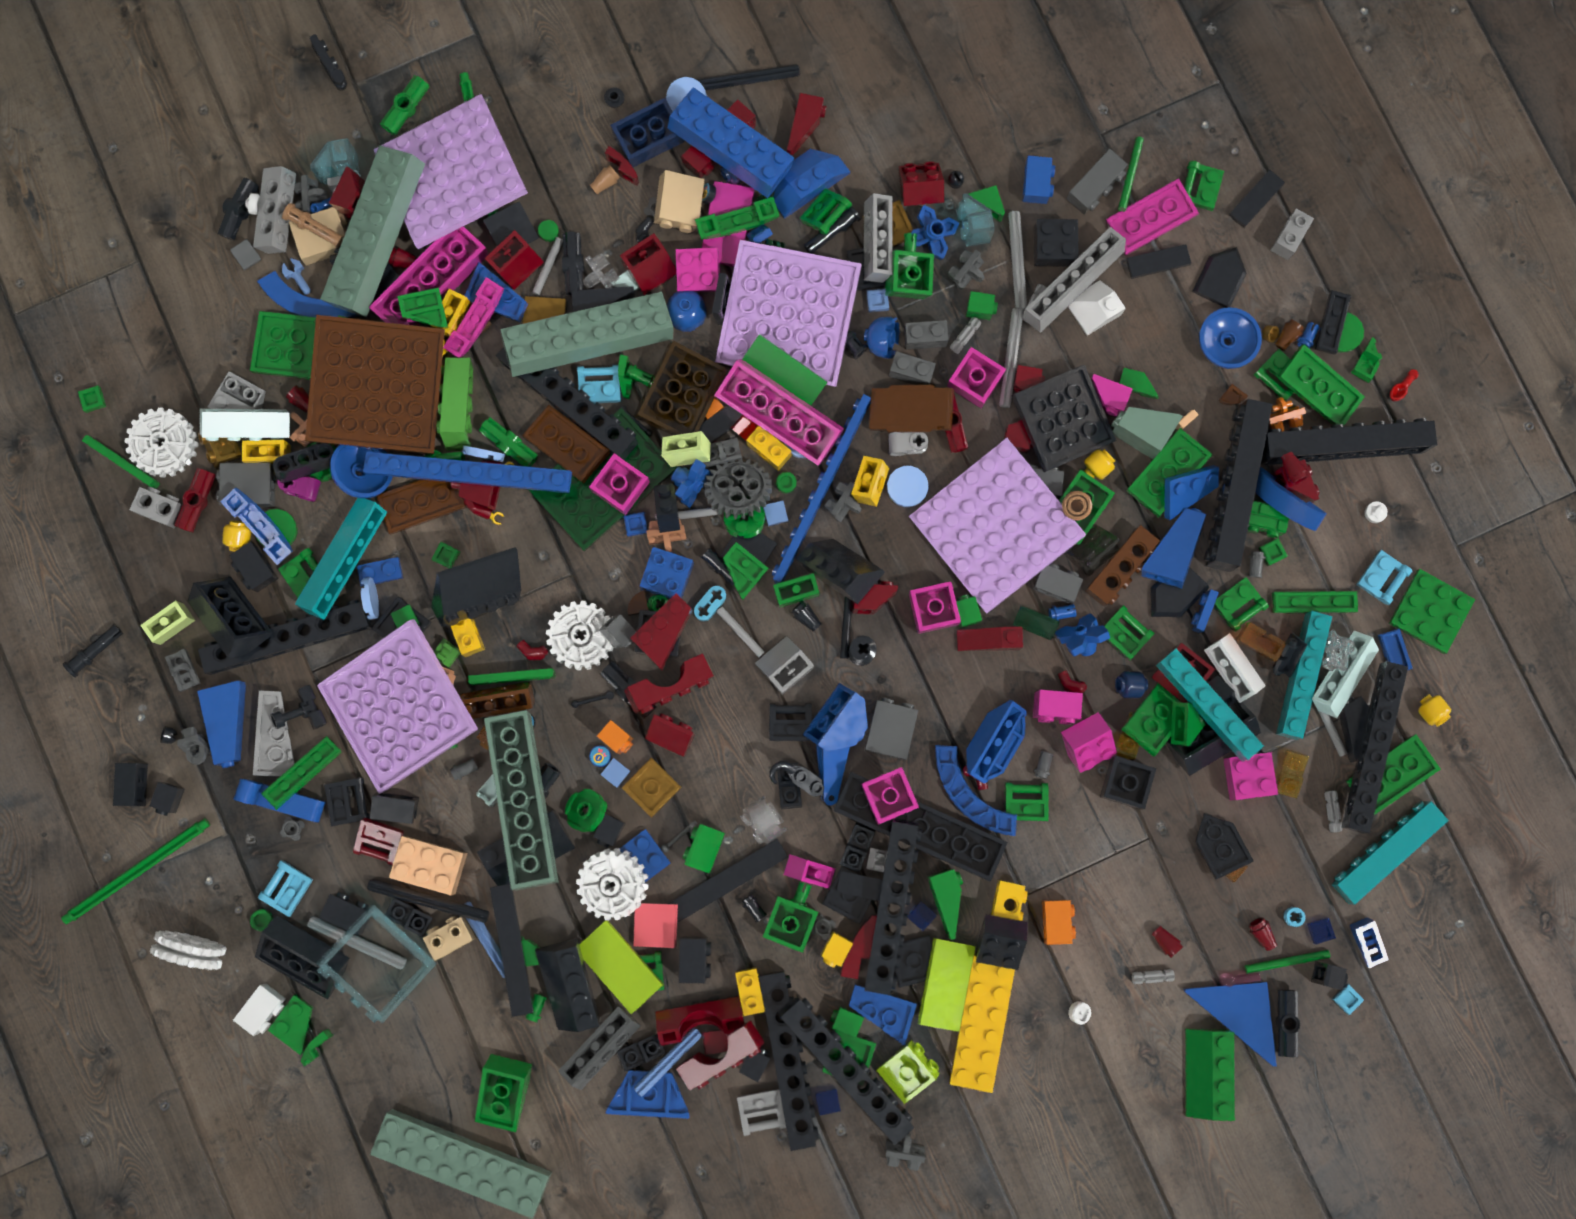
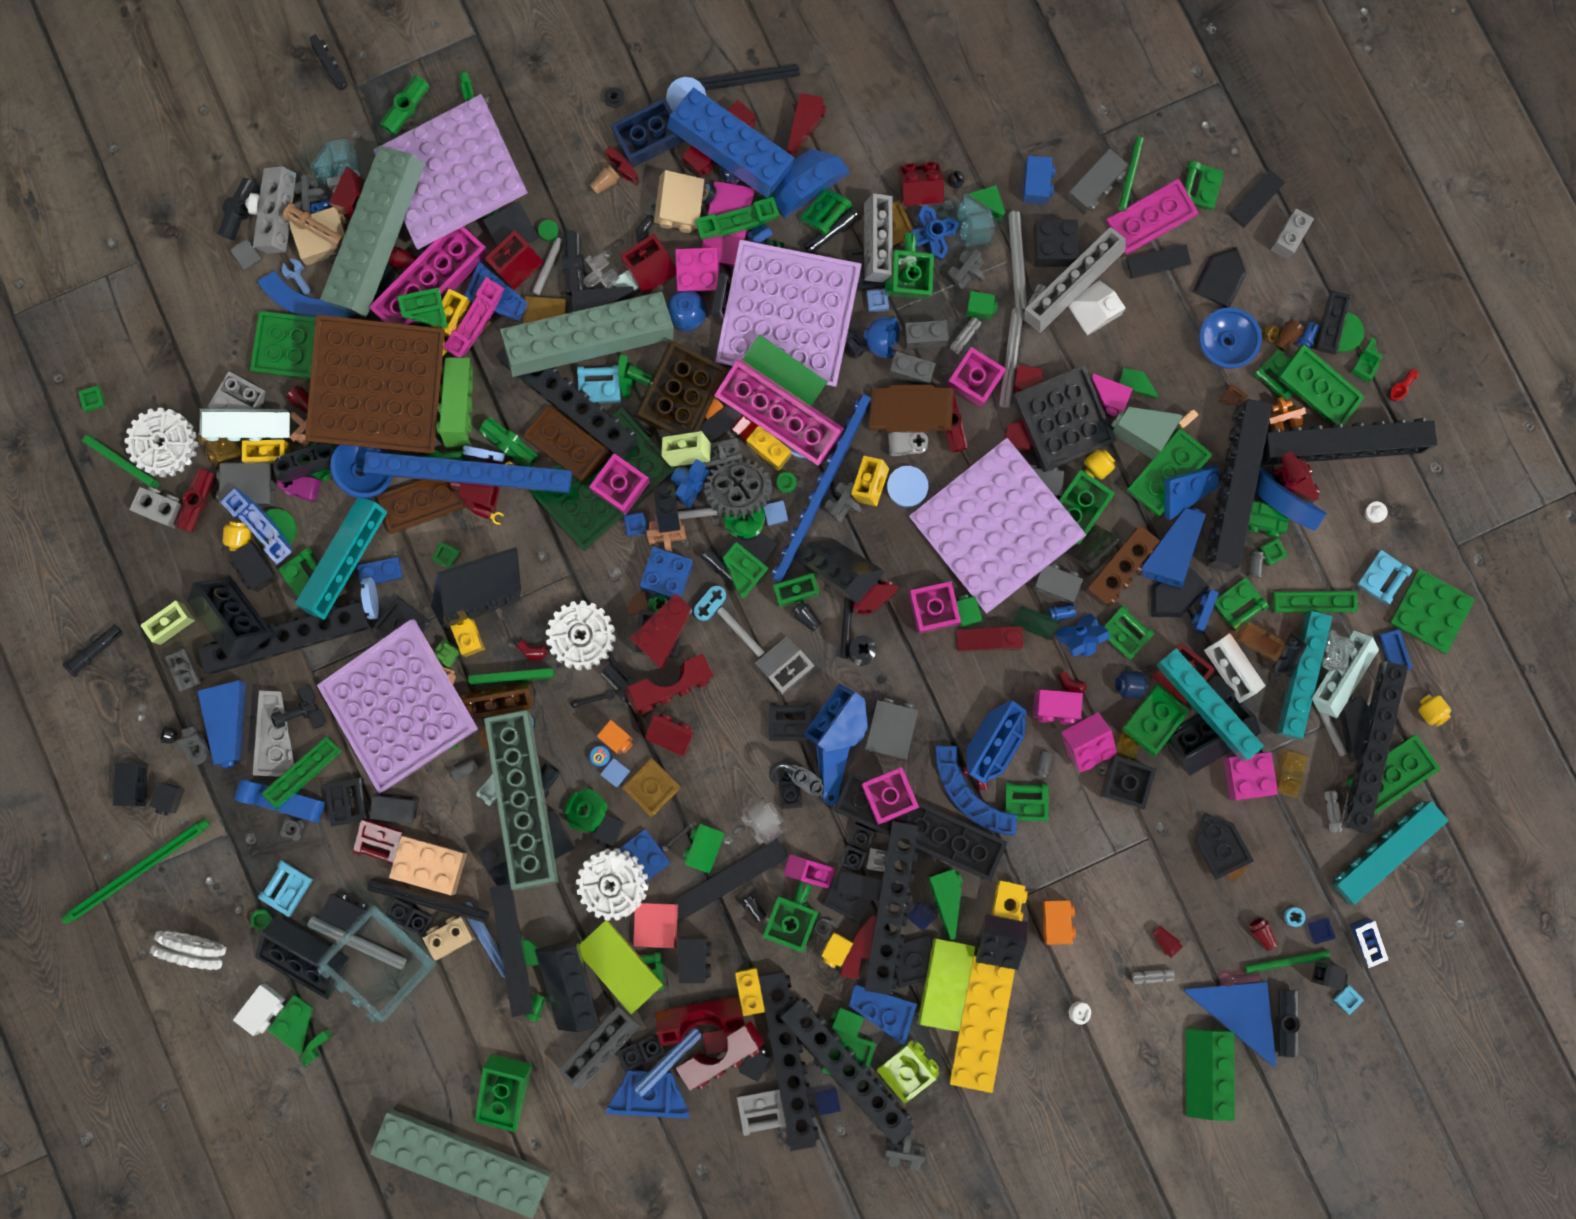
green tile [391,604,420,628] -> none
dark grey brick [599,614,636,648] -> none
medium nougat brick [1062,491,1092,521] -> none
green slope [1171,702,1205,746] -> none

